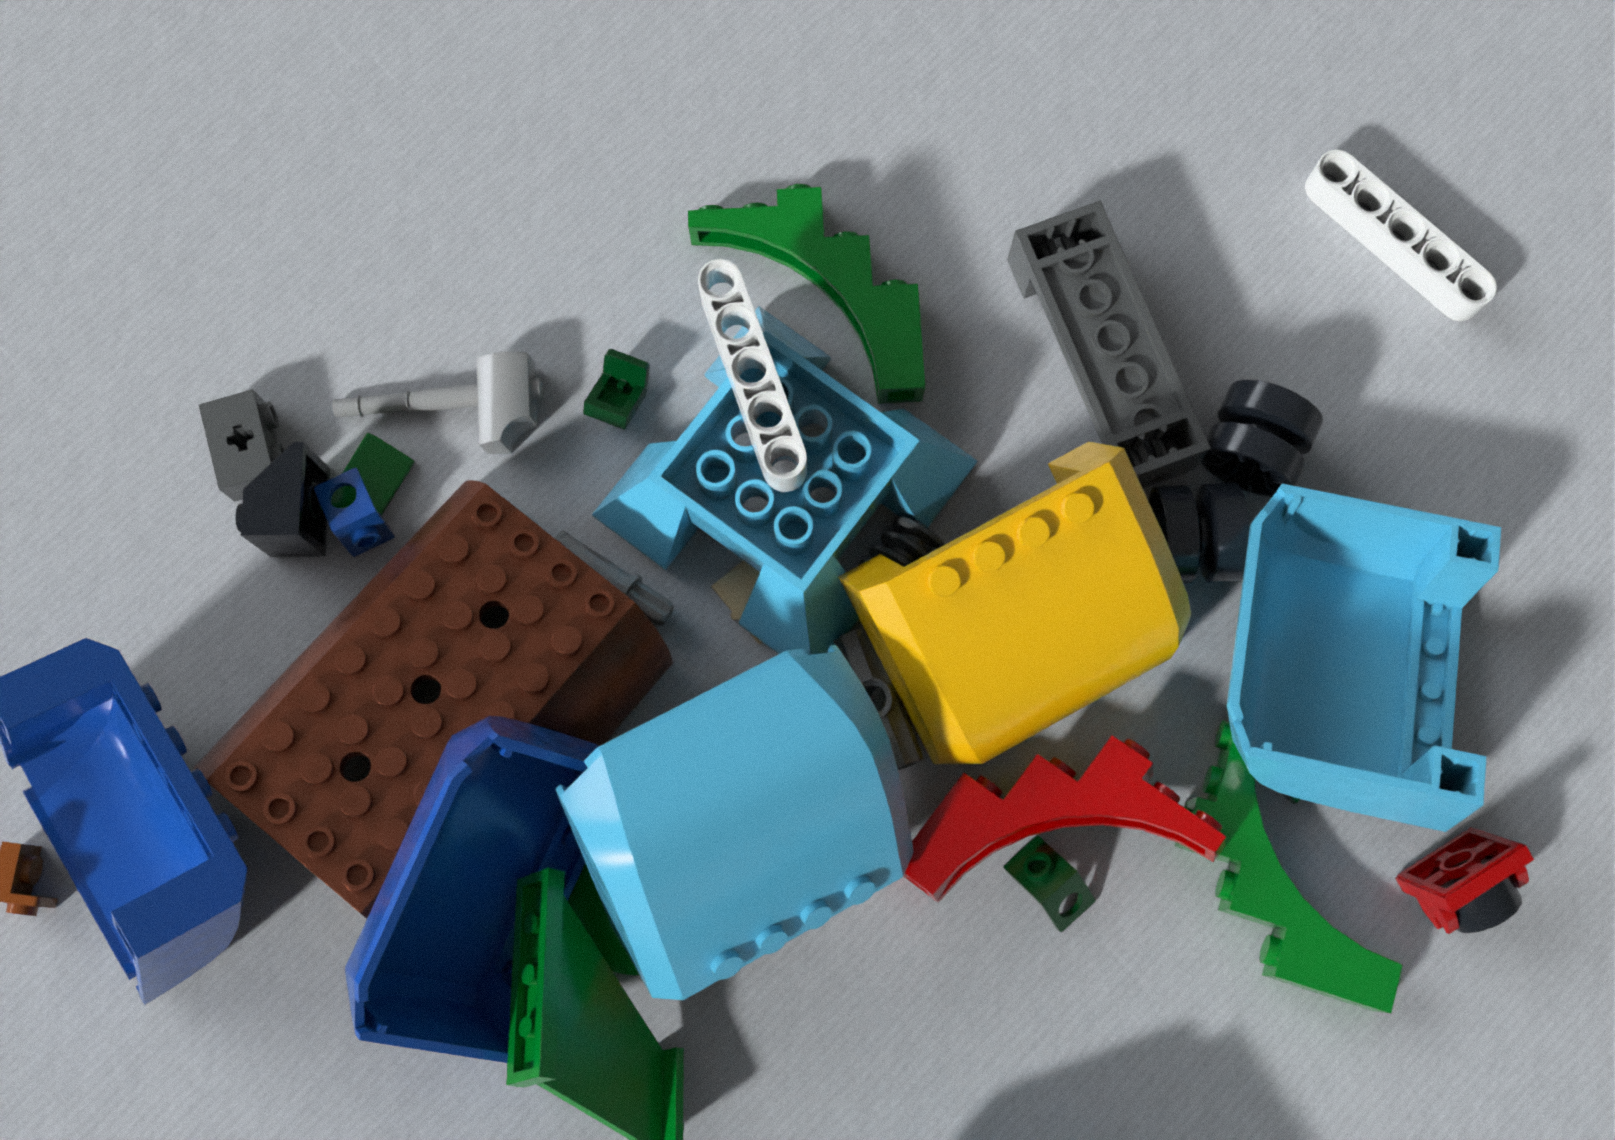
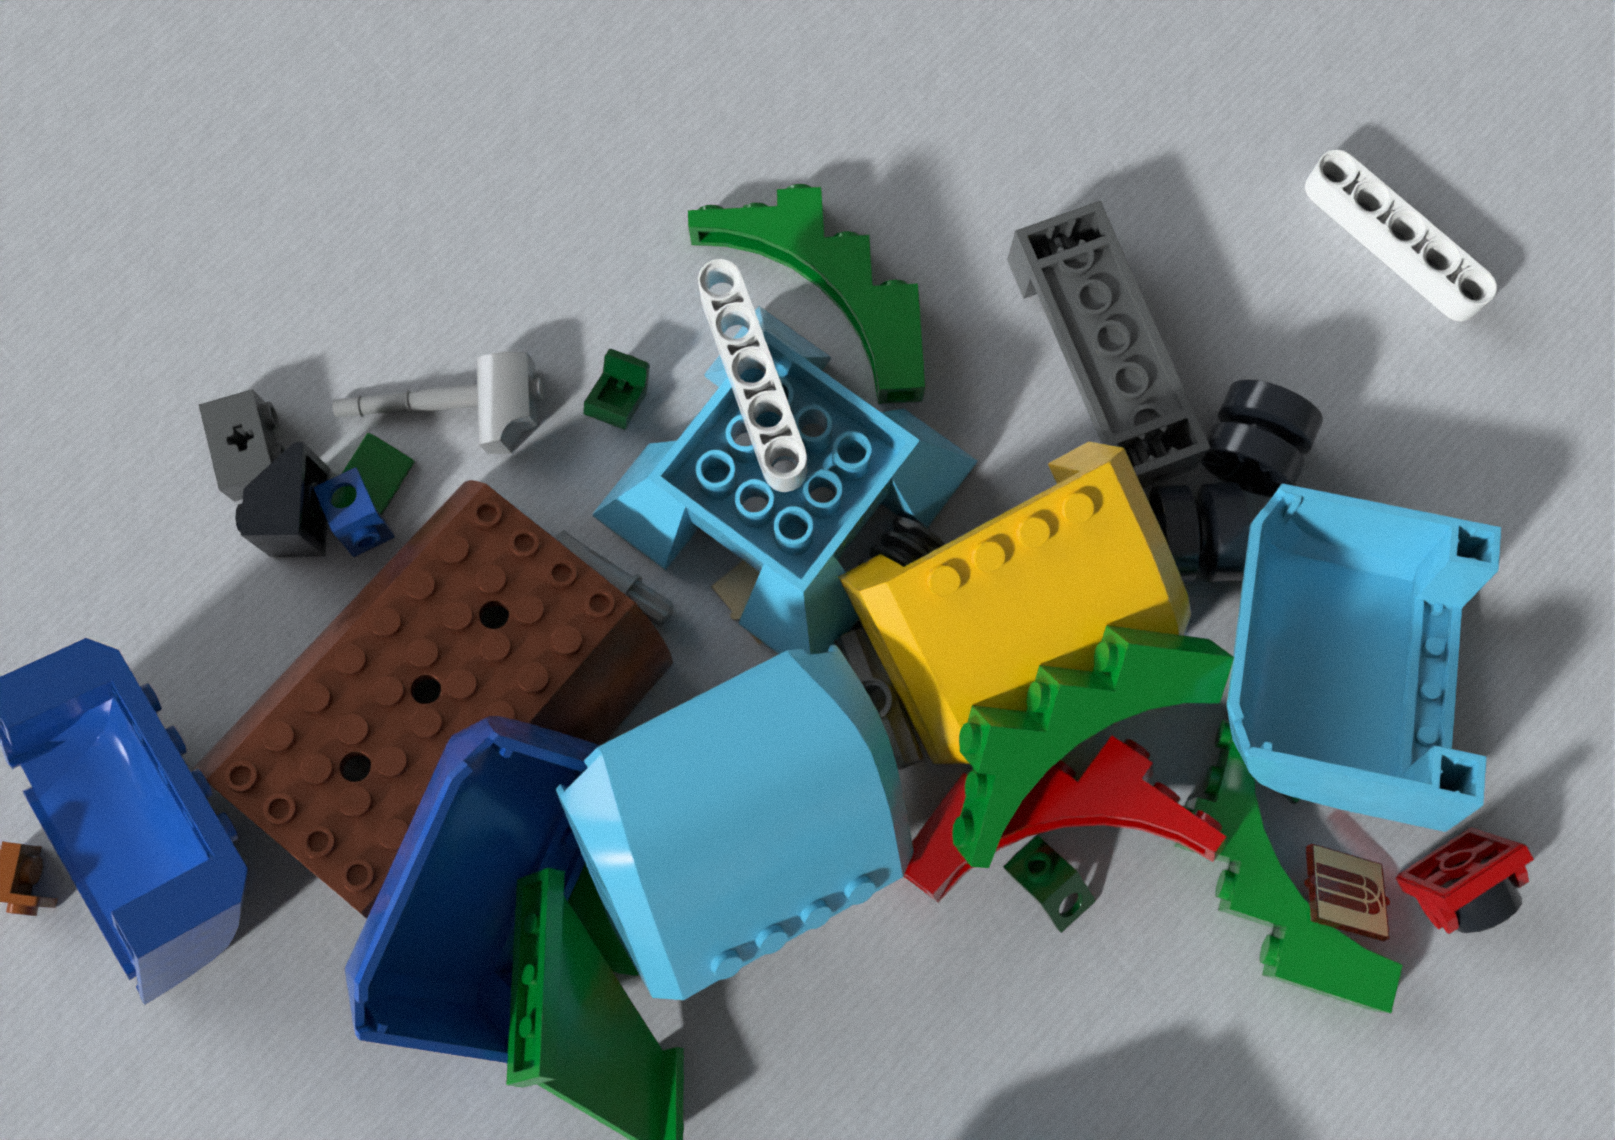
none -> green arch [952,625,1234,868]
none -> piece [1304,843,1390,942]

